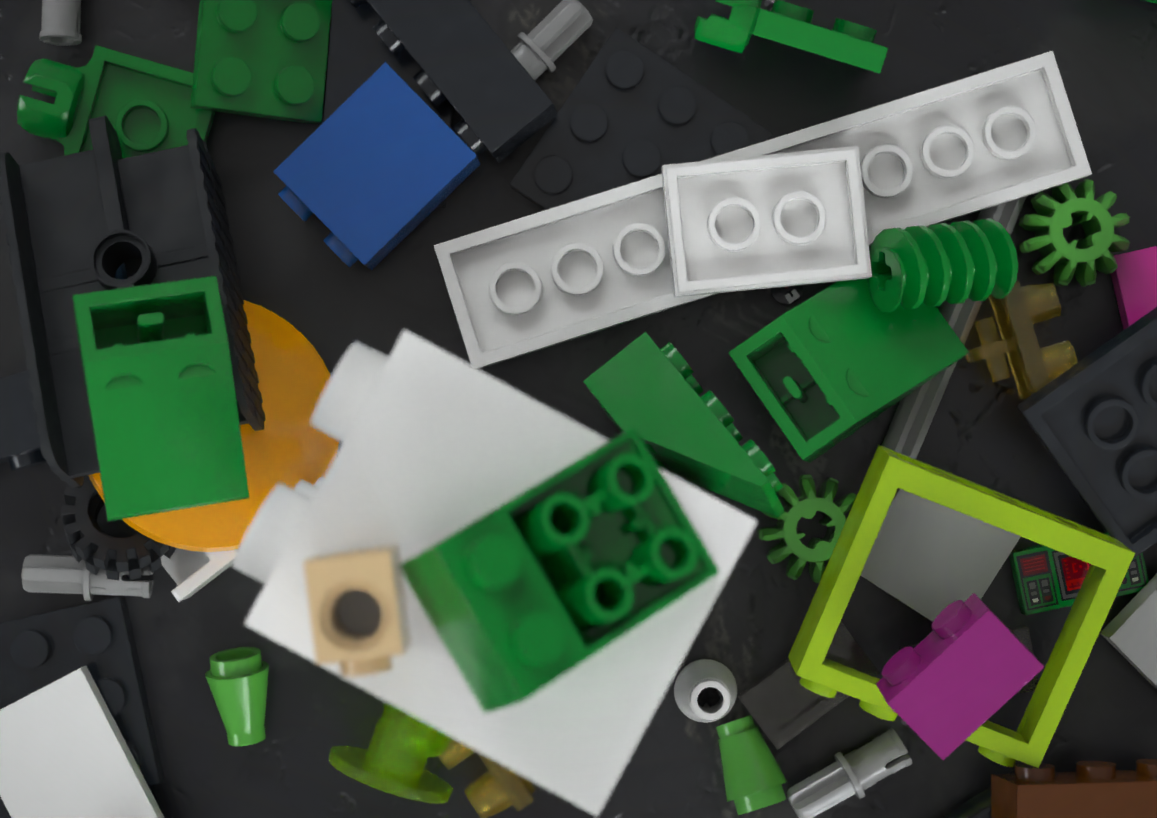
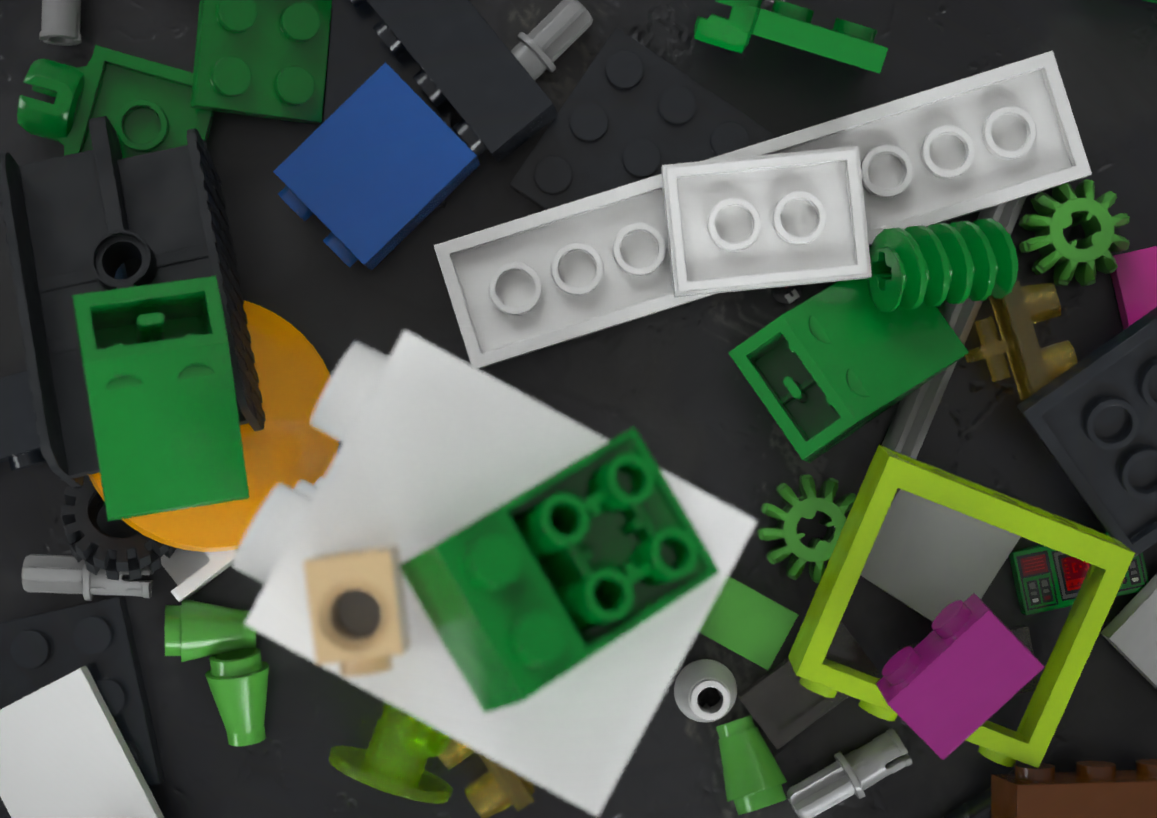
green slope [583,331,785,518] -> none
none -> bright green cone [164,599,256,662]
none -> bright green tile [698,575,799,670]

